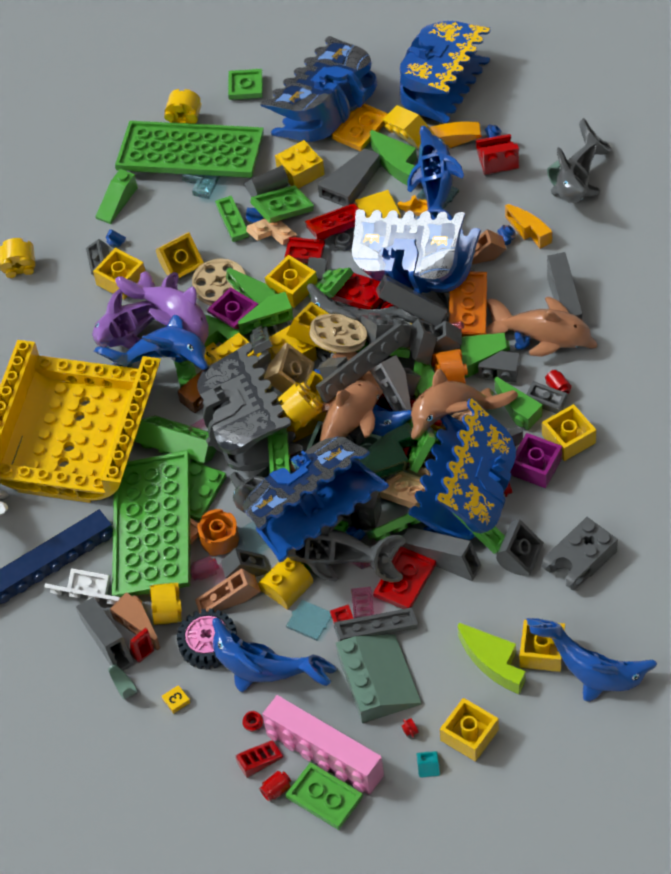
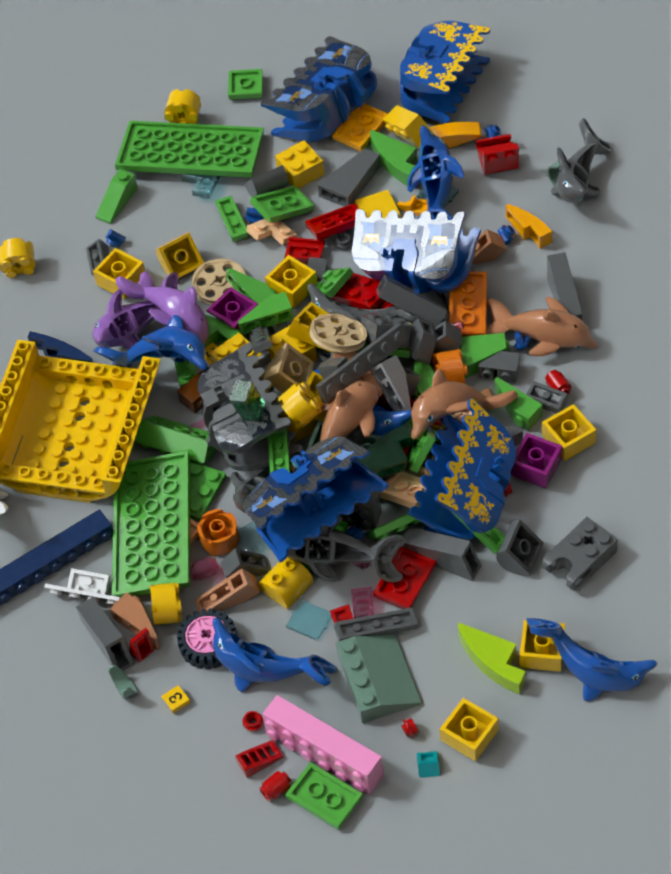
none -> dark blue slope [27,331,93,363]
none -> clear green brick [229,379,265,422]

